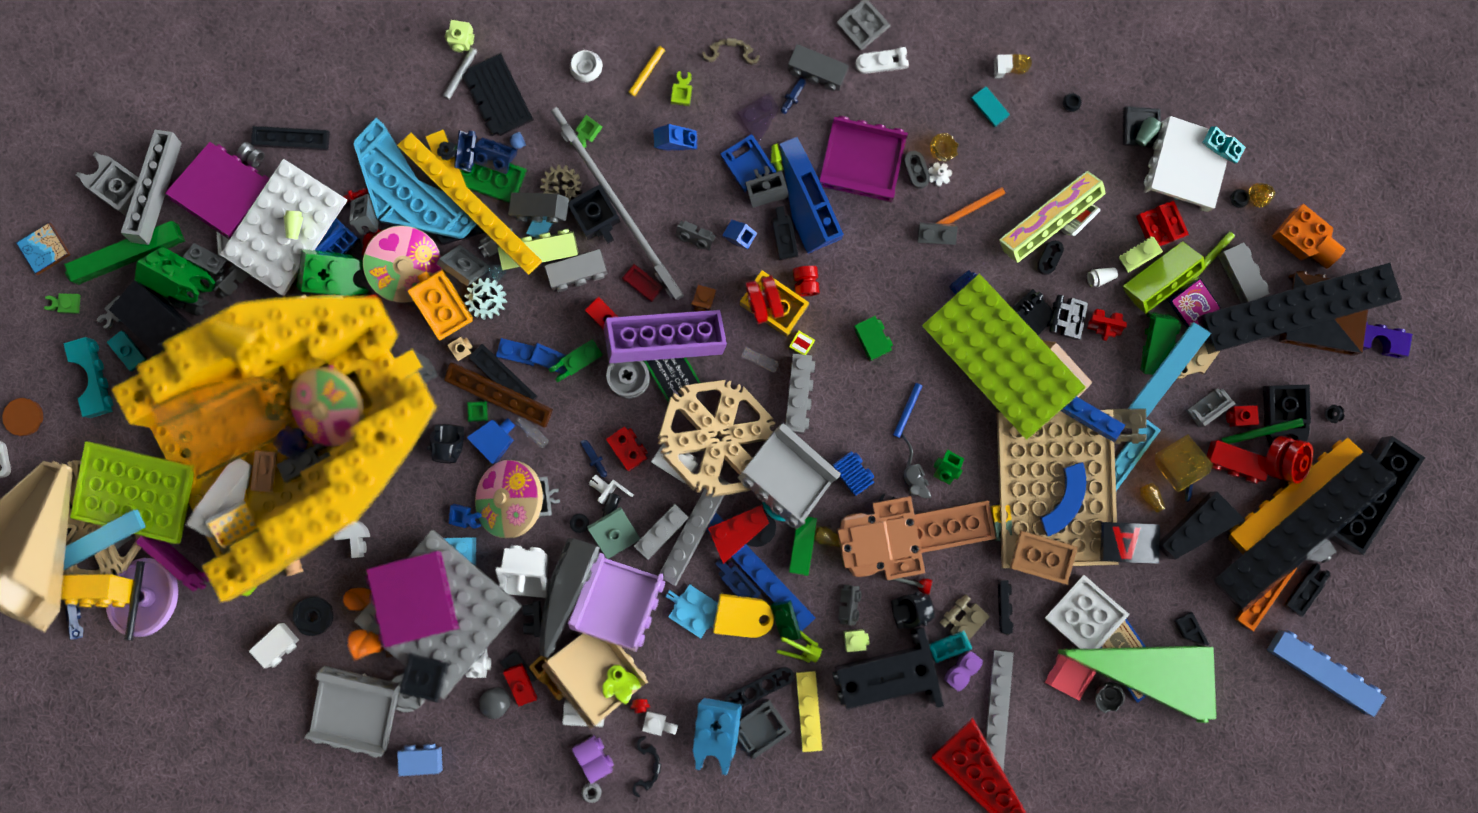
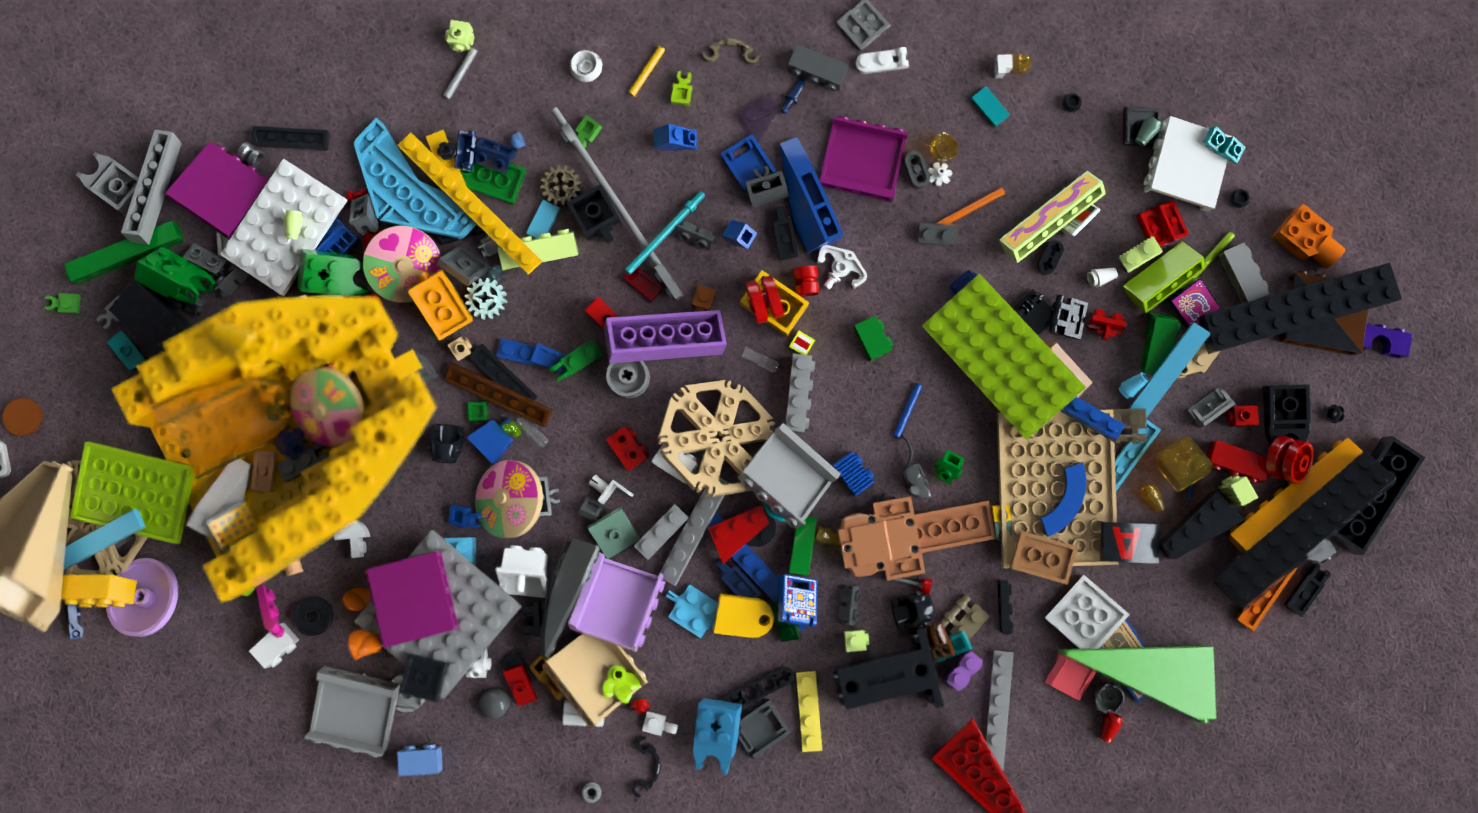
tile [16,222,70,275] -> none
teal arch [63,337,113,418] -> none
black bar [124,561,145,641] -> none
magenta tile [136,536,210,591] -> none
black hinge [463,53,534,136] -> none
dark grey brick [508,193,569,224] -> none
light grey brick [545,249,608,292] -> none
black plate [570,514,589,533] -> none
medium lavender brick [572,735,614,783] -> none
dark blue piece [580,440,607,478] -> none
black axle [602,493,622,518] -> none
black tile [644,357,701,402] -> none
lime bar [771,143,784,172] -> none
lime plant [776,631,822,663] -> none
black tile [1174,612,1209,645] -> none
green bar [1222,418,1304,444] -> none
clear yellow cone [1248,183,1276,207] -> none
medium blue brick [1267,630,1386,717] -> none
none -> dark pink plate [256,584,285,638]
none -> clear neon green arm [503,421,522,438]
none -> dark grey plate [578,497,604,522]
none -> teal bar [625,191,705,275]
none -> container [778,574,818,627]
none -> white piece [817,245,867,290]
none -> reddish brown arm [923,621,955,660]
none -> red cone [1100,712,1123,743]
none -> medium azure cone [1119,372,1149,399]
none -> yellowish green brick [1218,475,1258,506]

